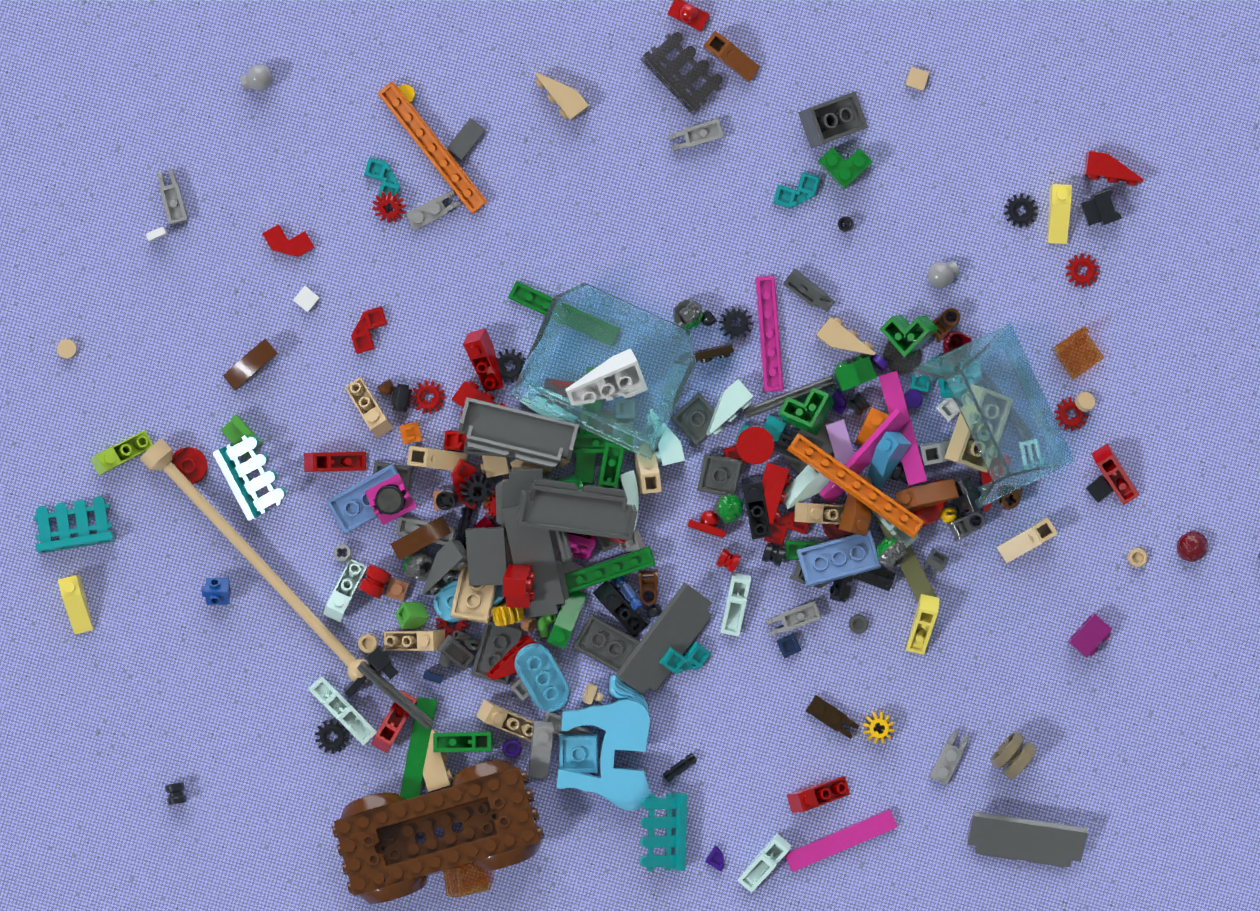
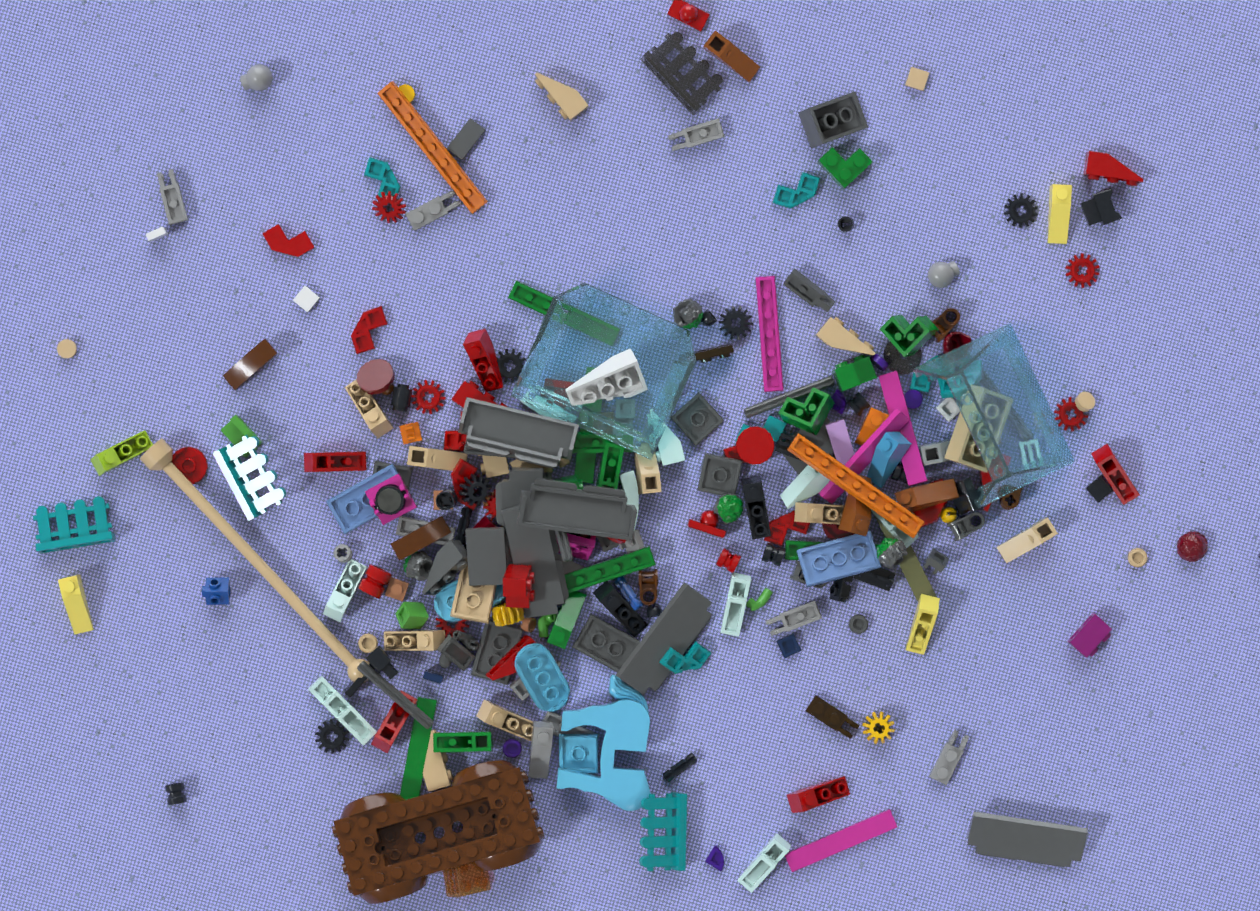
tan tile [581,682,604,705] -> none
light aqua slope [706,379,753,436] -> none
red slope [762,463,792,526] -> none
dark tan wheel [990,731,1037,780] -> none
clear orange bracket [1051,326,1104,379] -> none
none -> tile [356,359,395,395]
none -> bright green arm [746,588,773,611]

